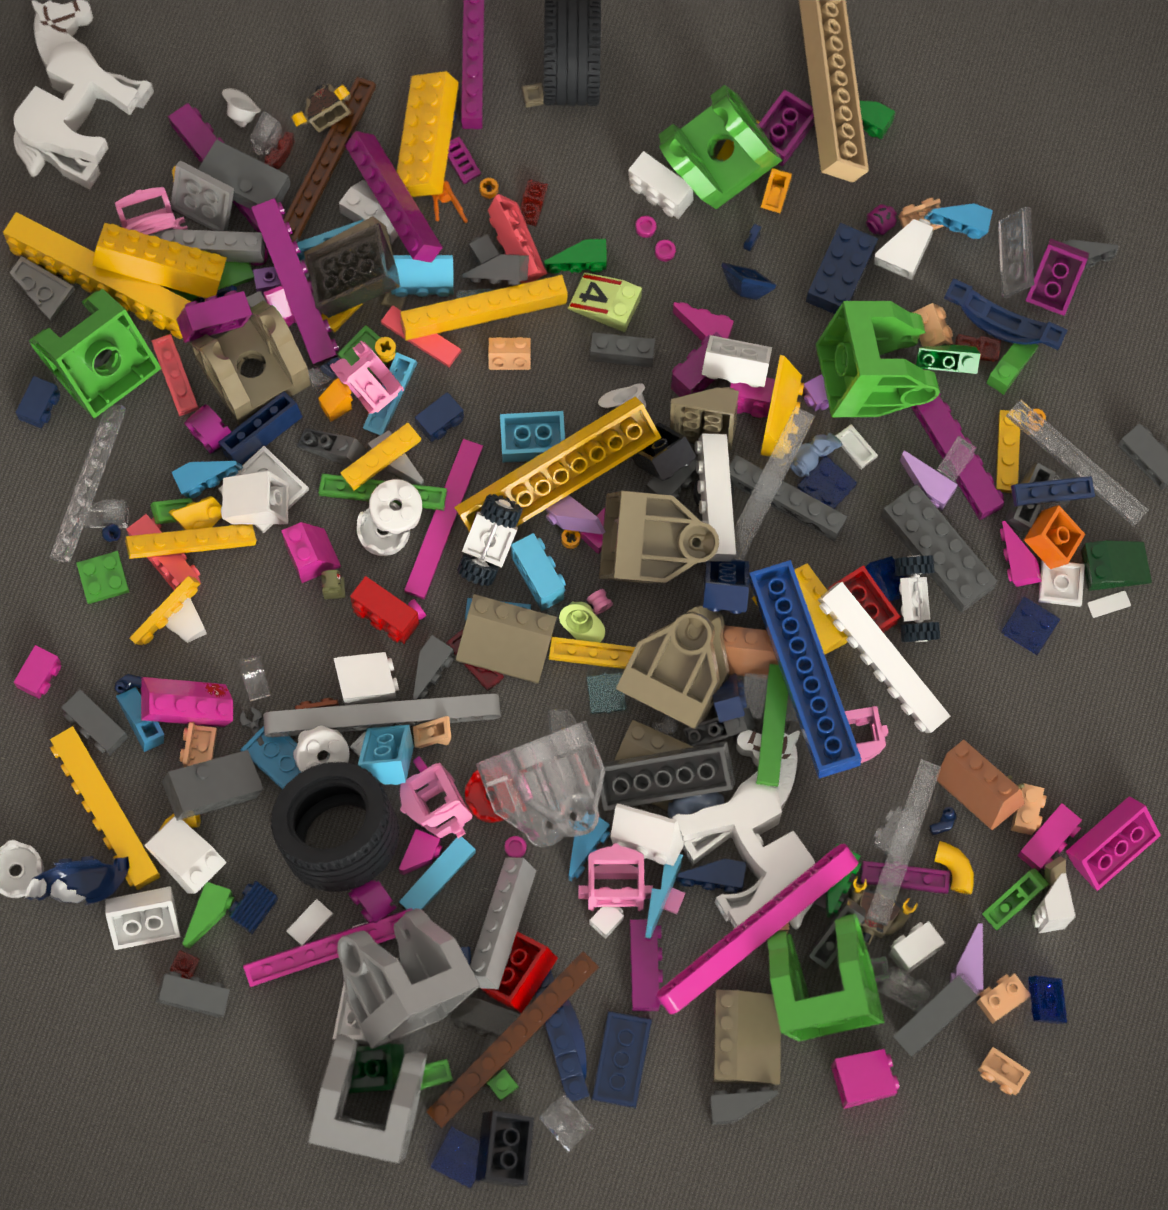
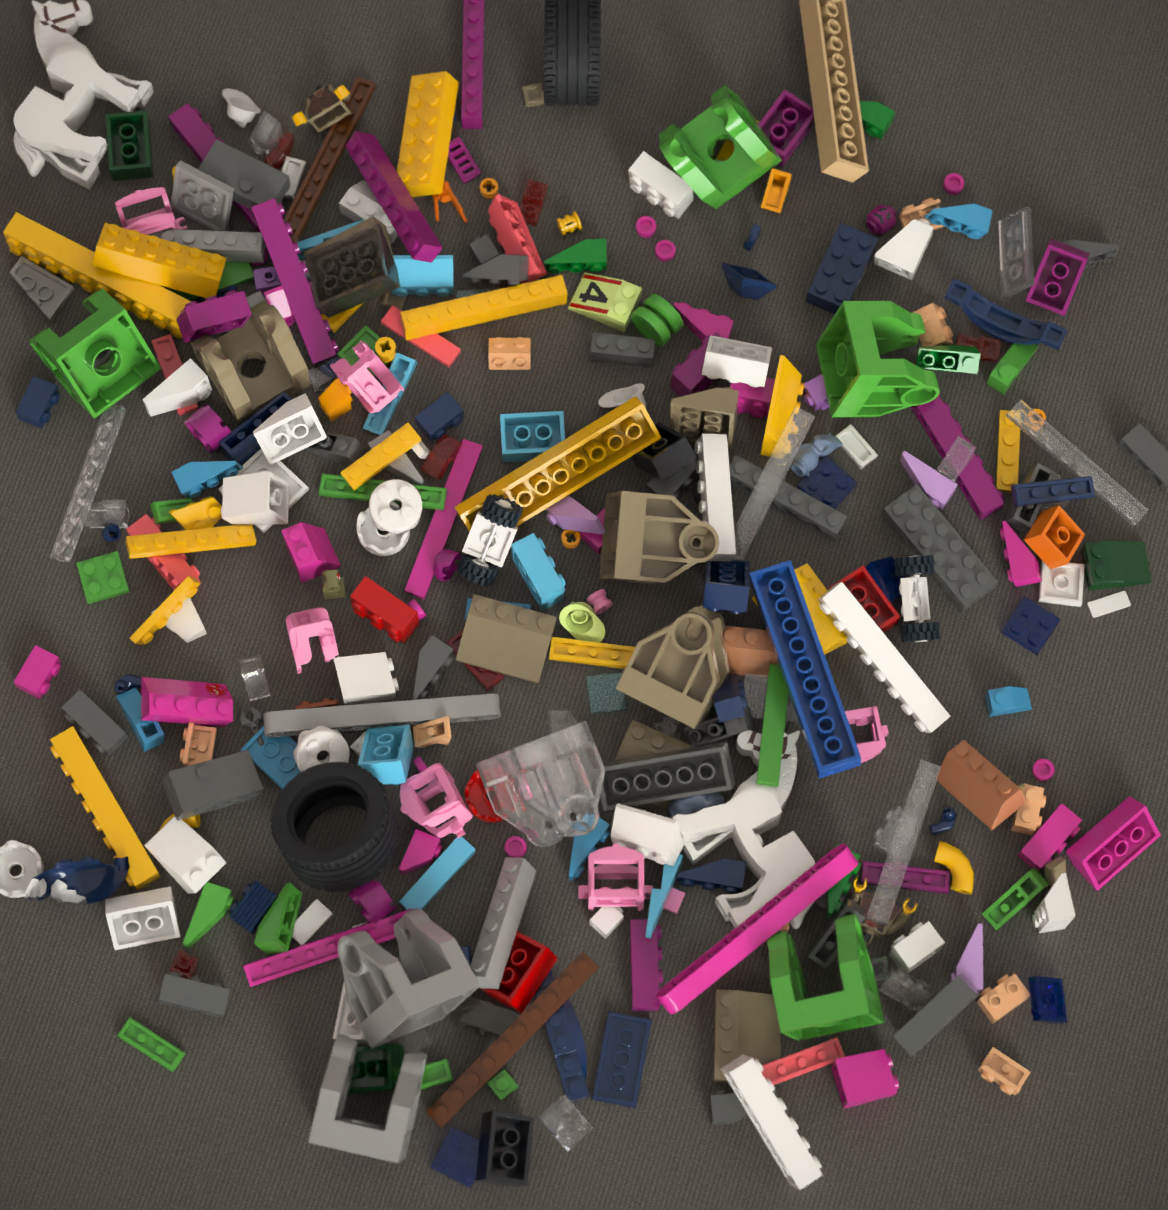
none -> dark green brick [105,110,154,181]
none -> bright green tile [117,1017,186,1072]
none -> white slope [142,358,212,416]
none -> white slope [253,393,327,465]
none -> bright green slope [254,883,303,954]
none -> white tile [281,156,306,200]
none -> bright pink animal [286,607,339,674]
none -> white tile [412,441,432,459]
none -> clear red slope [421,434,462,480]
none -> magenta hair [433,549,462,581]
none -> yellow bush [556,211,582,236]
none -> bright green wheel [630,294,684,347]
none -> white brick [721,1055,822,1190]
none -> coral tile [761,1037,845,1085]
none -> dark pink tile [943,173,964,195]
none -> dark azure slope [985,686,1032,717]
none -> dark pink tile [1032,759,1054,781]

